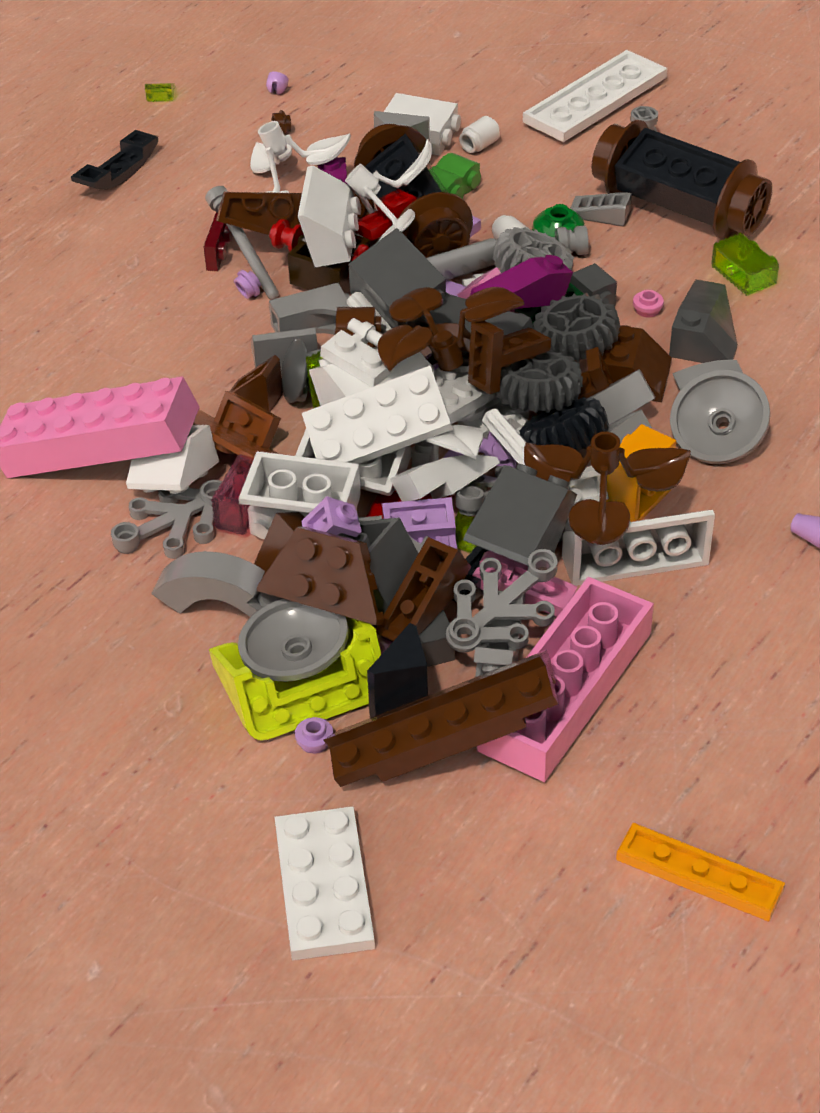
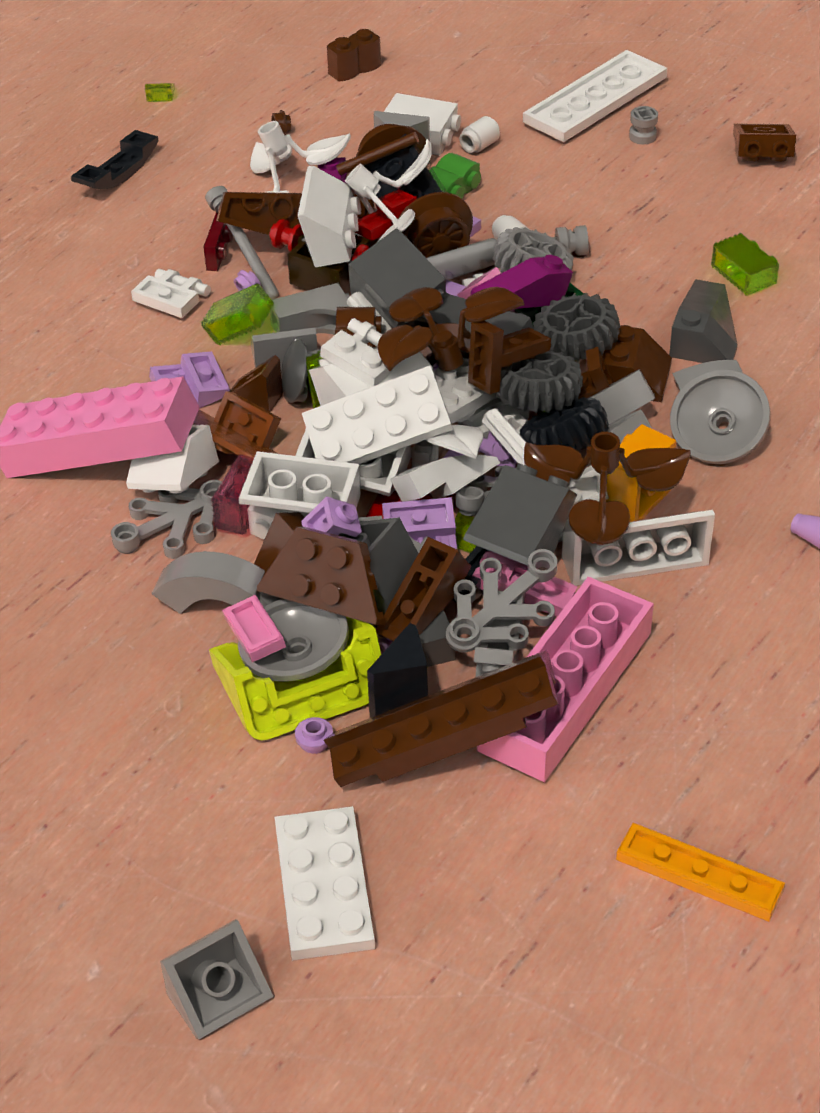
lavender hinge [266,72,289,95] -> none
green piece [532,204,584,237] -> none
light grey slope [570,193,632,226] -> none
dark grey brick [570,263,617,306] -> none
brick [591,120,772,239] -> none
bright pink plate [633,290,664,317] -> none
none -> white plate [131,269,211,318]
none -> lavender slope [149,351,230,408]
none -> light grey slope [160,919,274,1040]
none -> clear neon green brick [201,284,274,346]
none -> bright pink tile [222,595,286,663]
none -> reddish brown brick [327,29,381,82]
none -> reddish brown bar [336,132,419,176]
none -> reddish brown plate [733,124,796,162]

